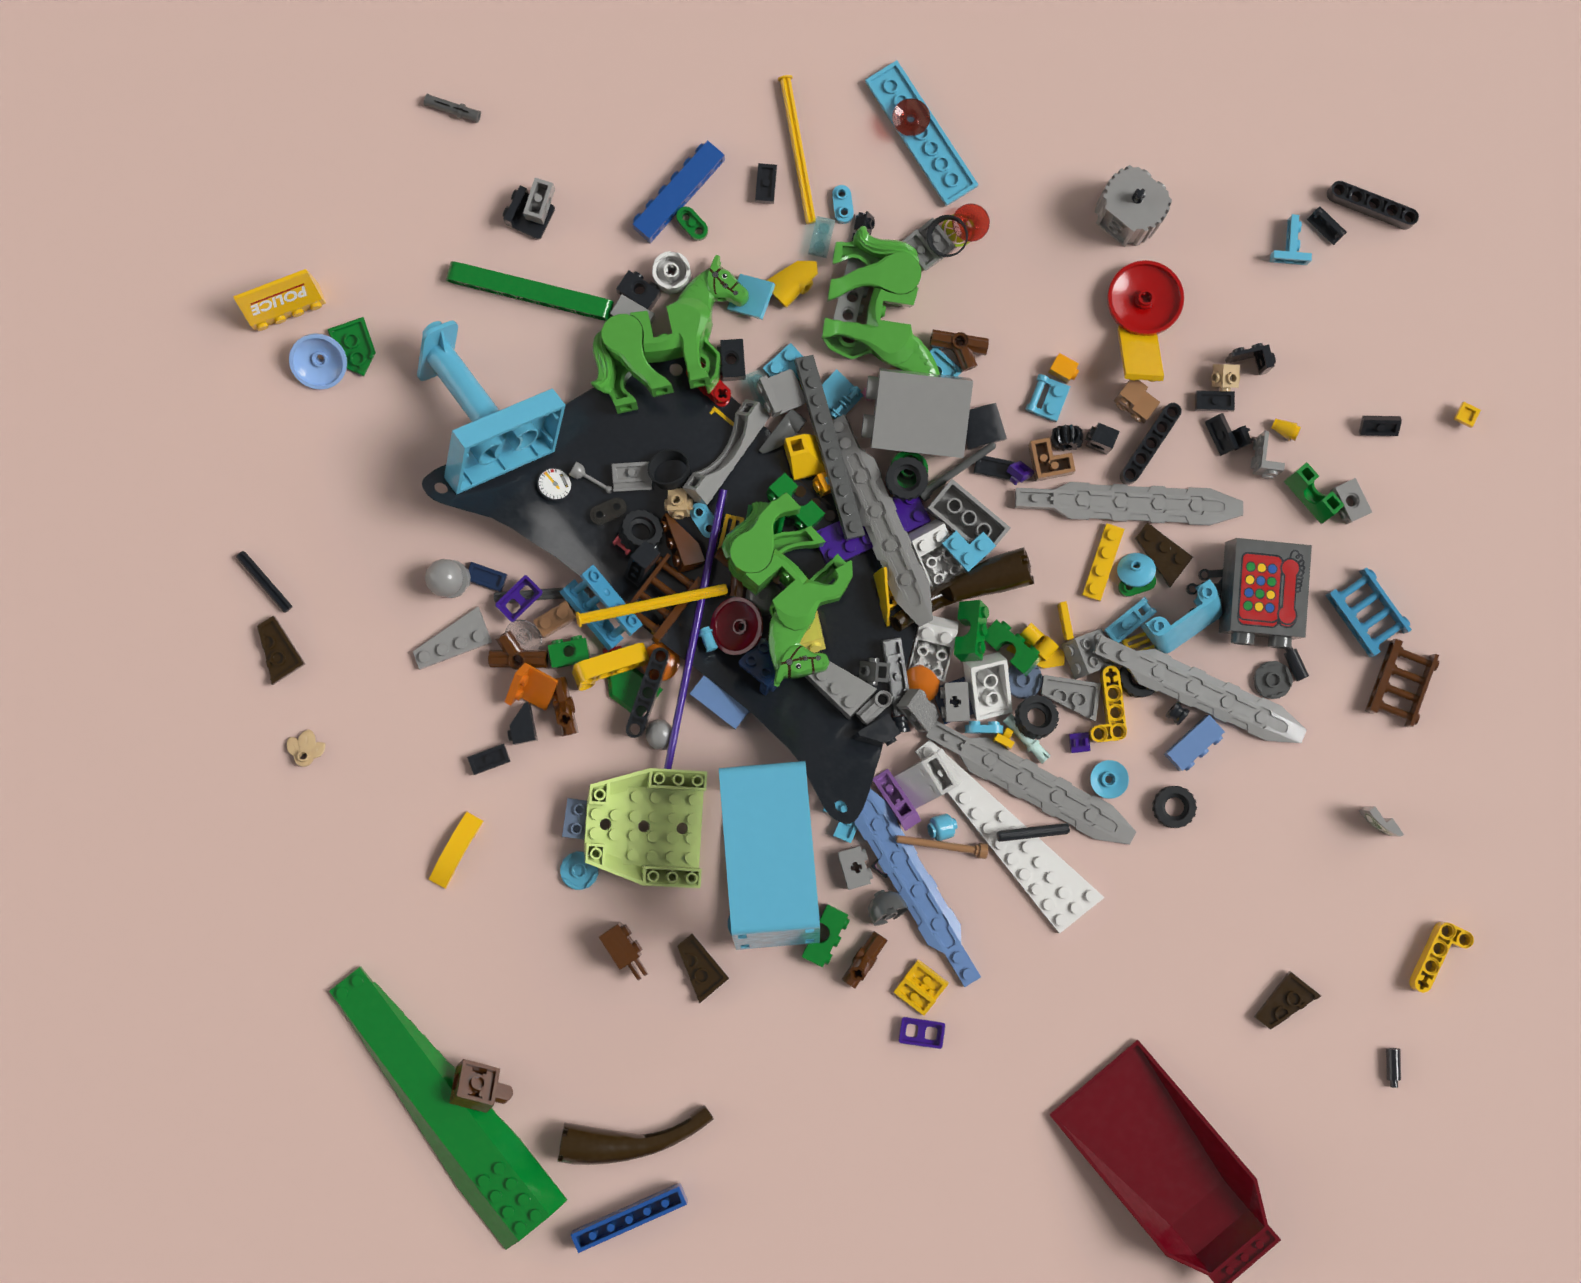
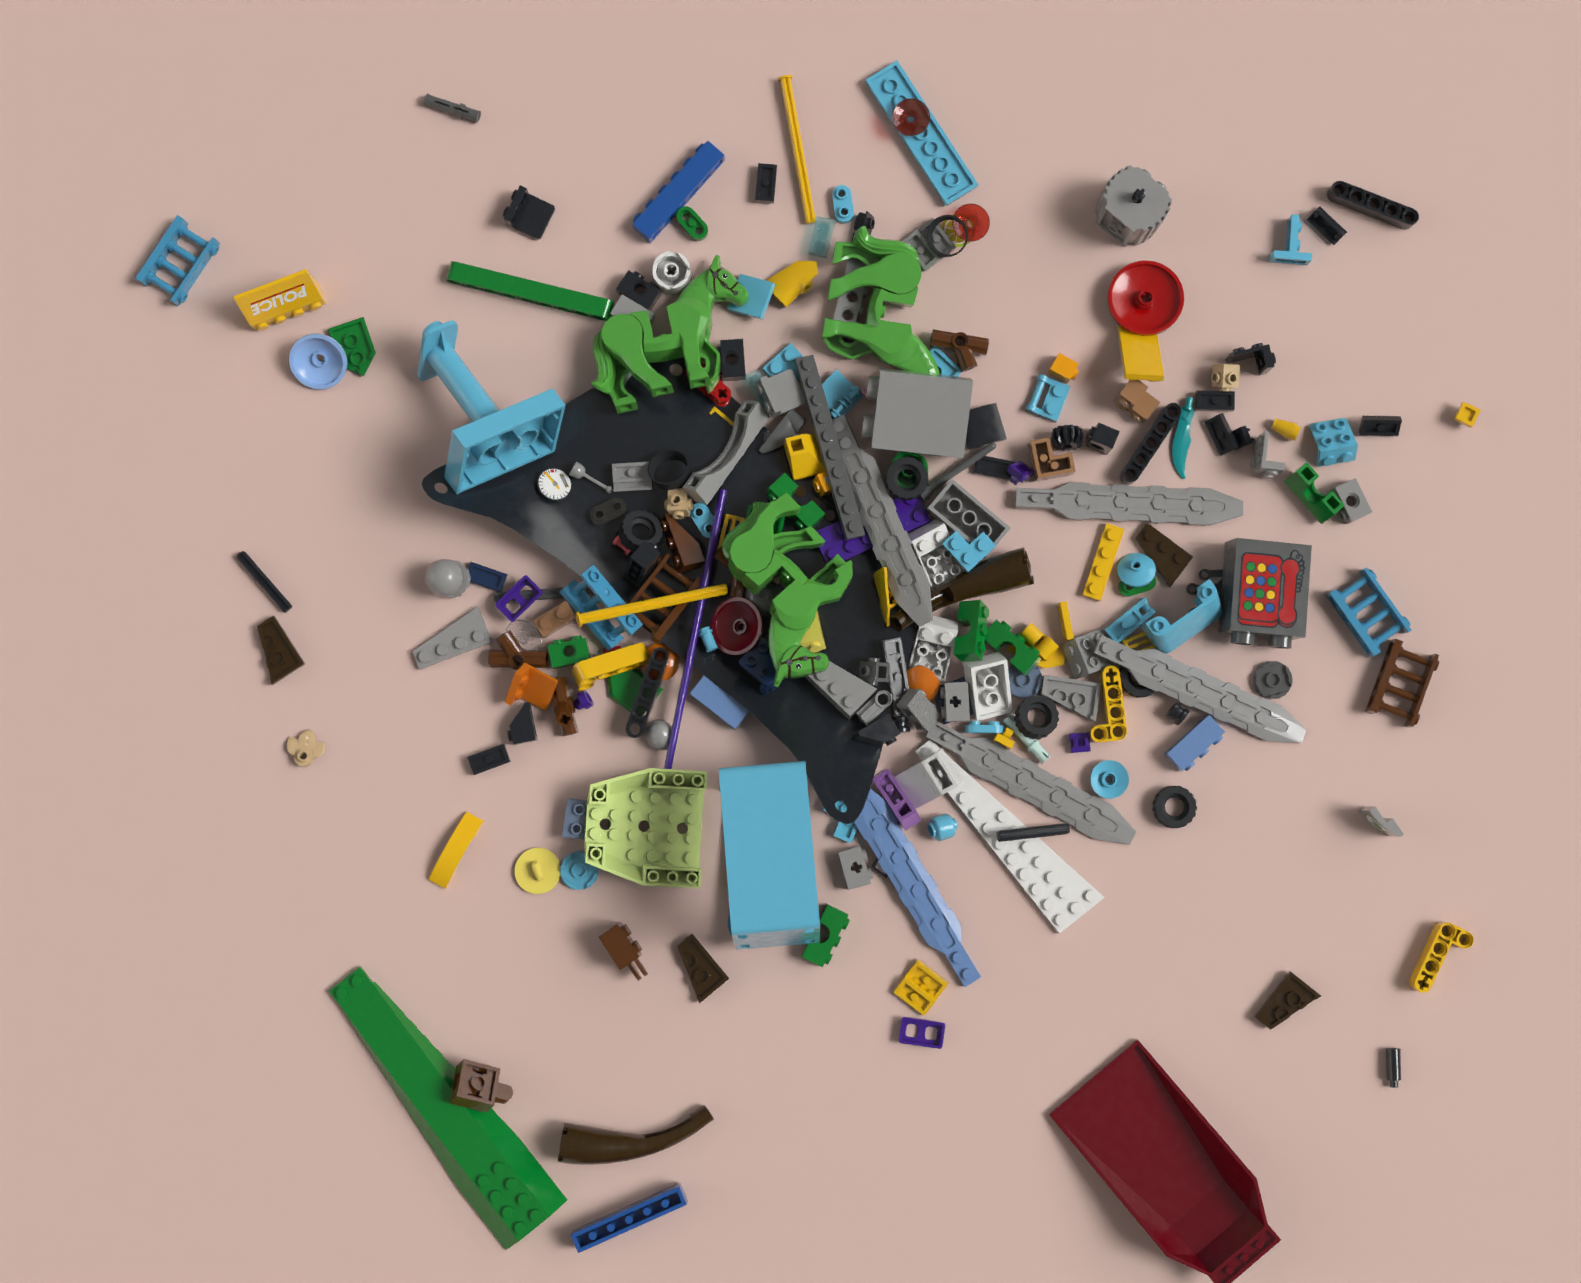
light grey brick [523,178,555,225] -> none
reddish brown piece [842,931,888,988] -> none
dark grey cylinder [868,890,908,926] -> none
medium nougat piece [896,835,988,859] -> none
black cylinder [1284,647,1309,682] -> none
none -> dark azure fence [136,215,220,307]
none -> light yellow shield [515,848,561,894]
none -> dark purple tile [574,690,594,710]
none -> teal sword [1172,397,1195,479]
none -> medium azure bracket [1310,418,1358,467]

